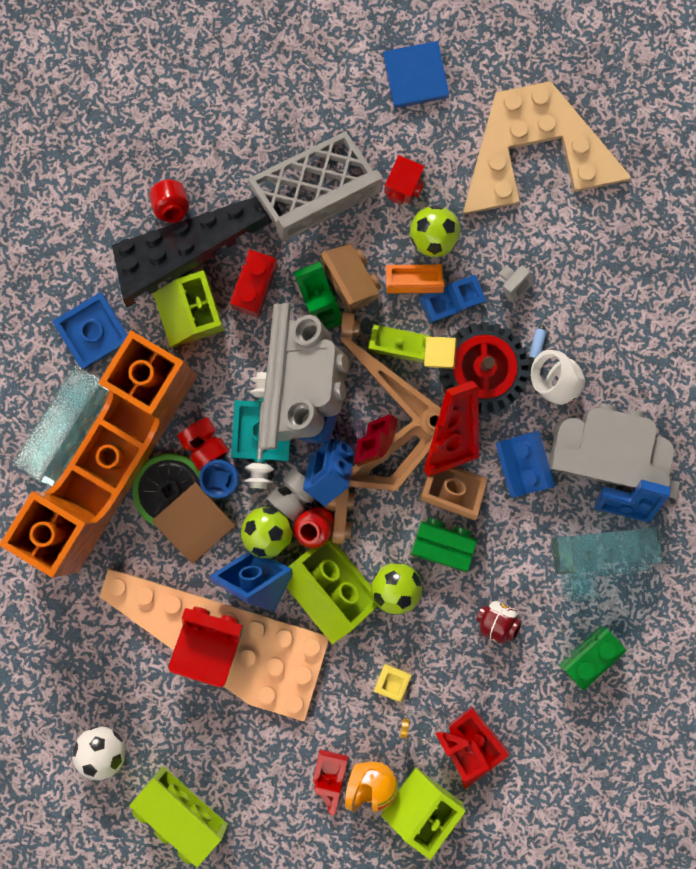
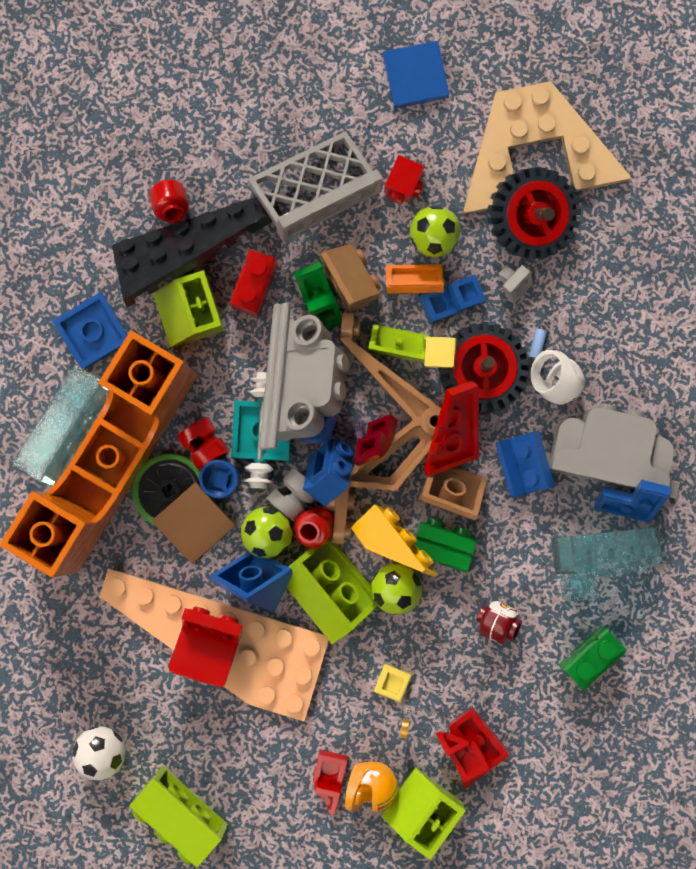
none -> yellow slope [351,504,437,577]
none -> wheel [488,167,581,259]

